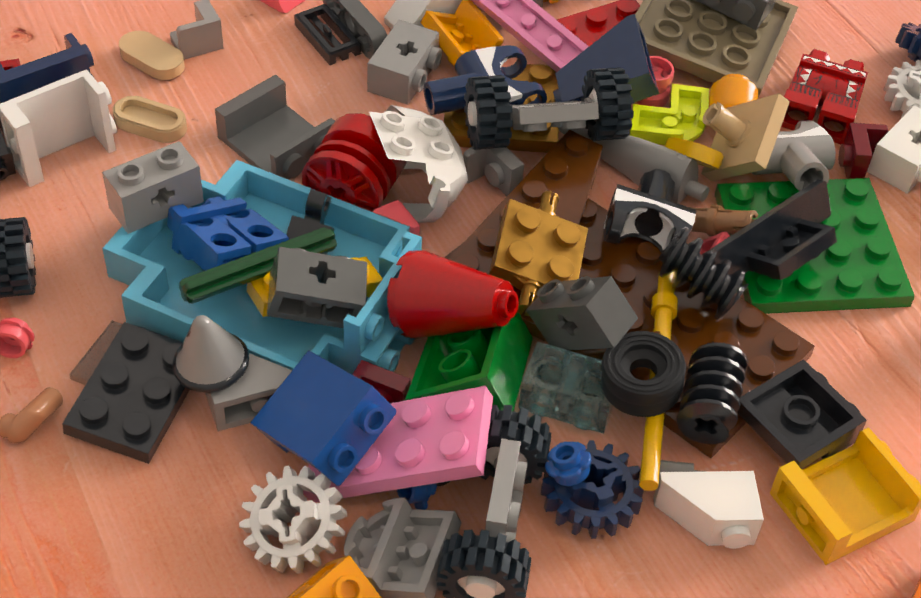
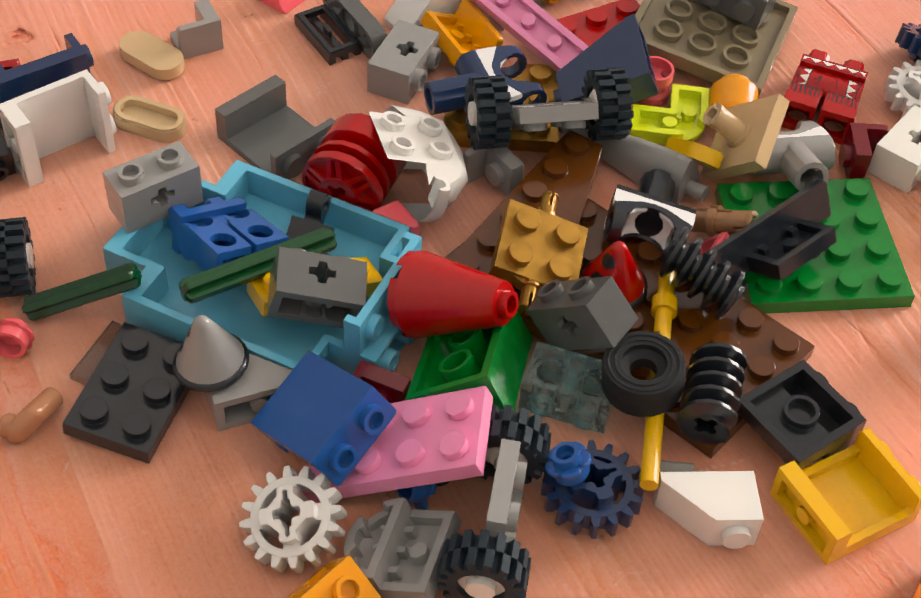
none -> dark green axle [22,263,142,321]
none -> red hat [579,241,648,309]

